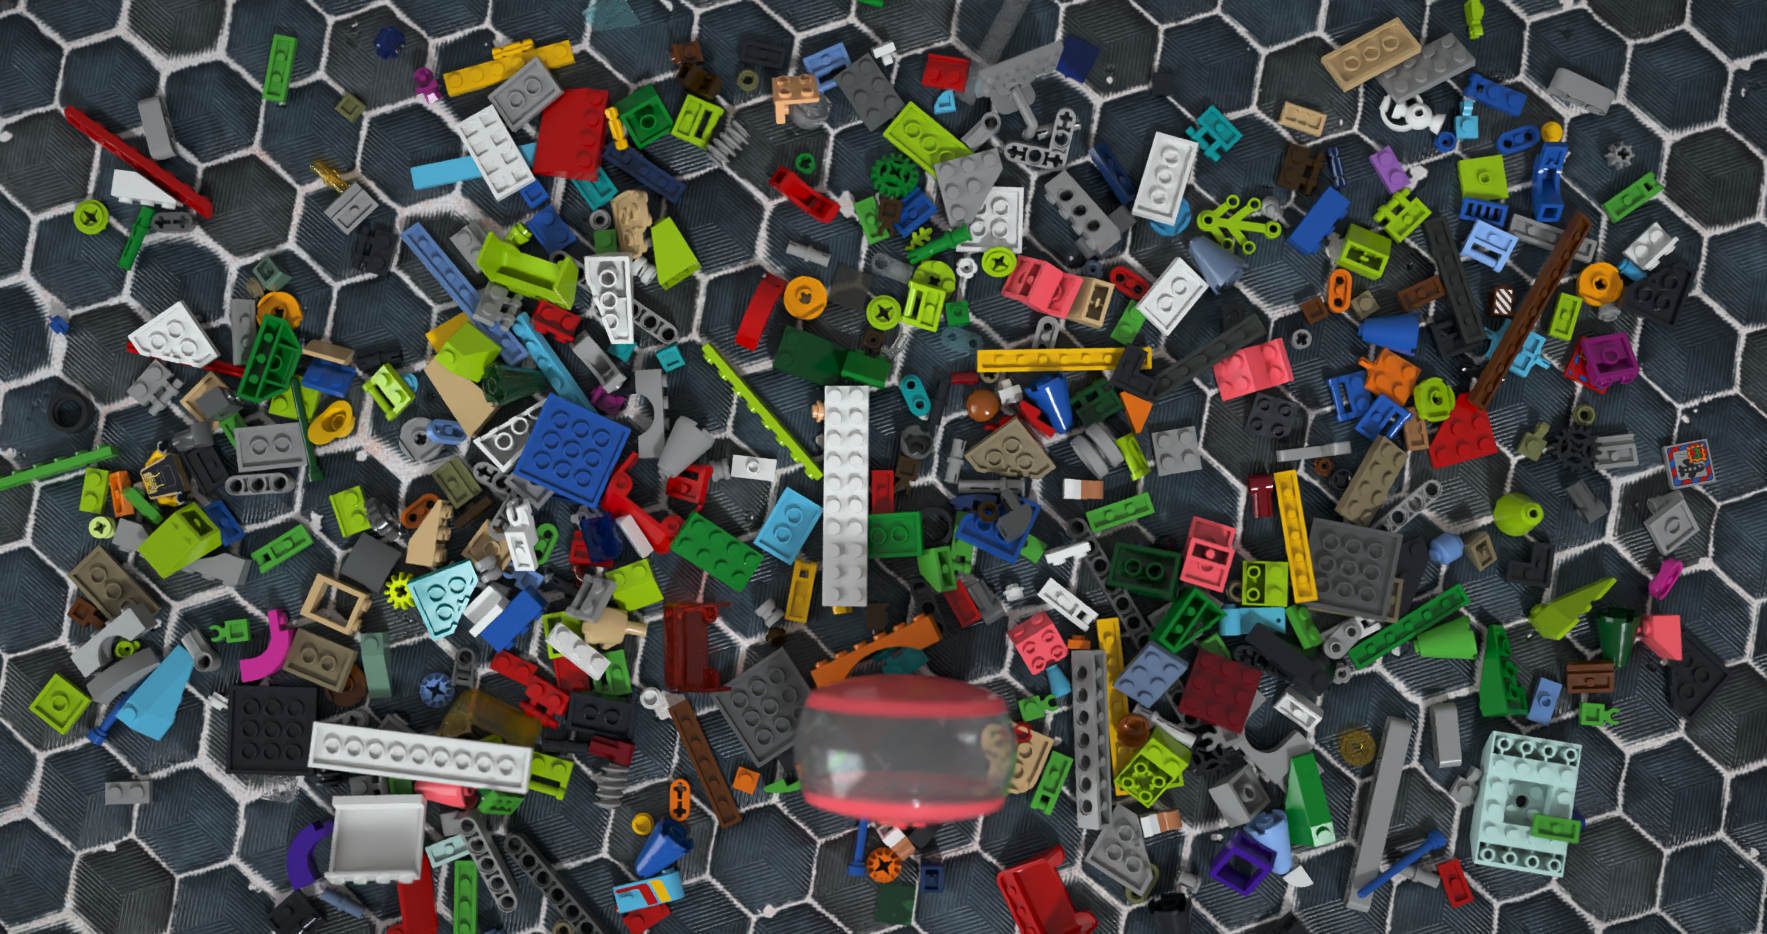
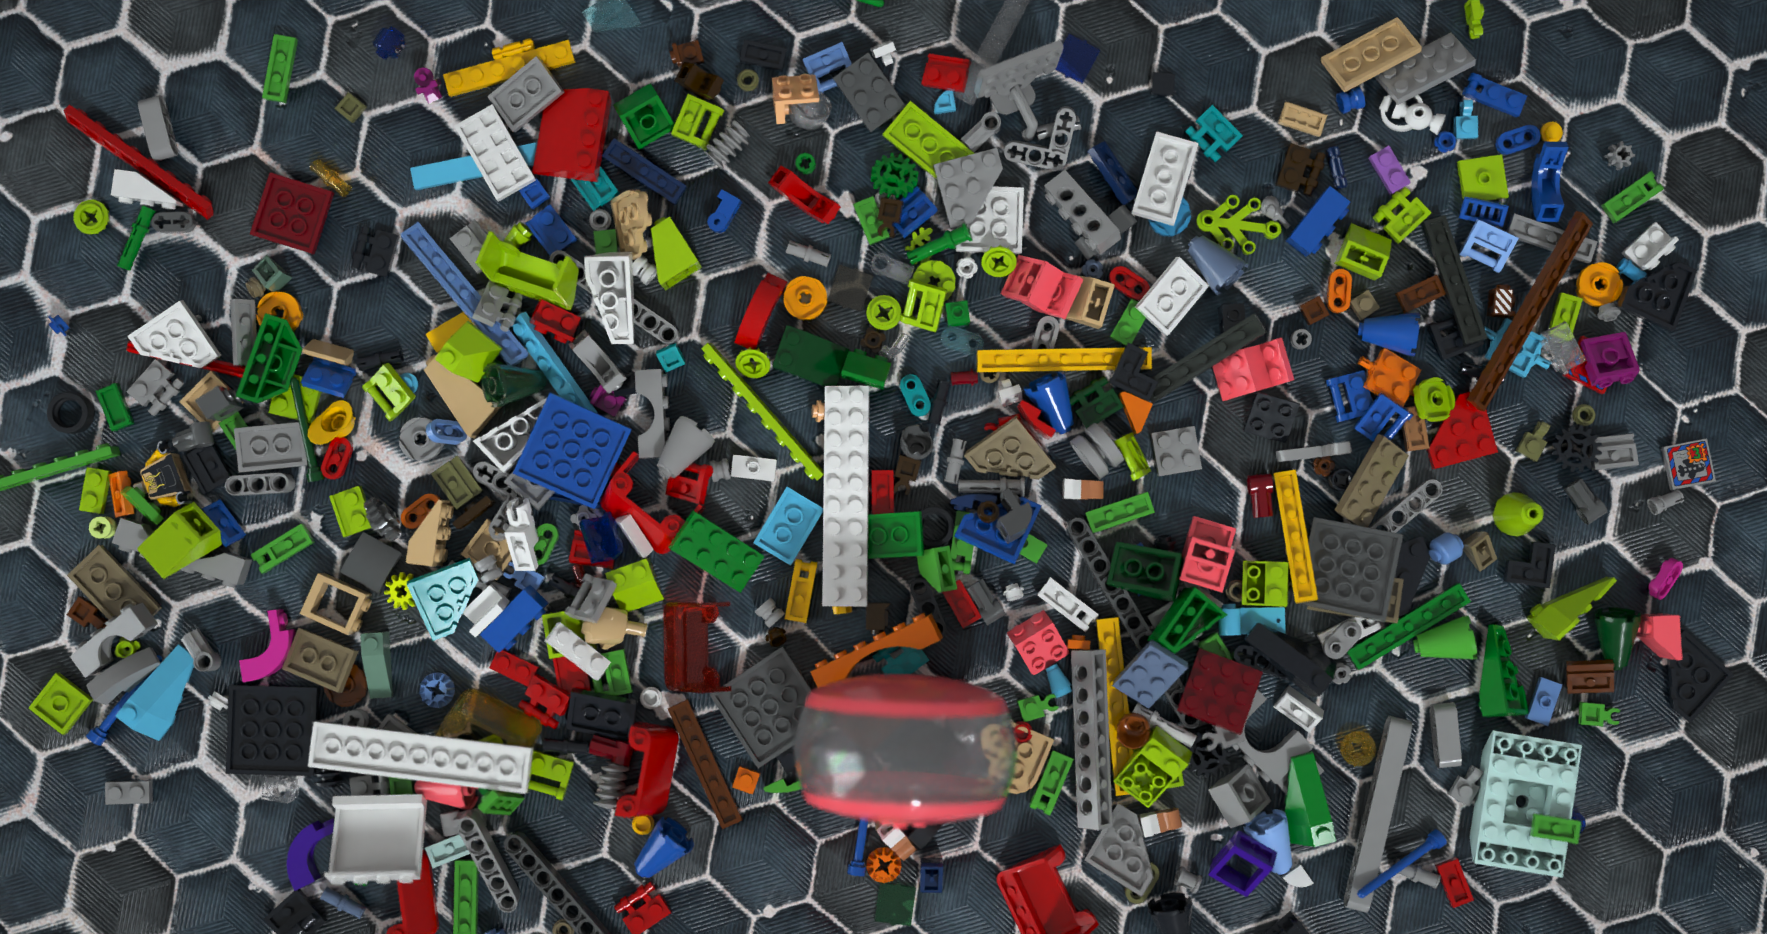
bright green plate [210,618,252,643] -> none
light grey plate [324,181,379,235] -> none
dark grey piece [451,645,480,689] -> none
yellow axle [605,107,628,150] -> none
teal plate [607,342,637,362] -> none
medium azure door [613,867,685,913] -> none
orange beam [670,778,691,821] -> none
dark orange hair [965,389,1001,422] -> none
white plate [1044,540,1091,566] -> none
bright green plate [1285,604,1323,650] -> none
light grey beam [1548,68,1615,116] -> none
light grey plate [1644,495,1700,556] -> none
none -> green tile [95,383,134,432]
none -> dark red plate [250,172,334,255]
none -> red plate [321,437,353,479]
none -> red windscreen [615,721,679,817]
none -> blue leg [708,189,742,234]
none -> lime gear [735,347,771,378]
none -> blue wheel [1336,87,1365,114]
none -> clear bracket [1540,321,1586,375]

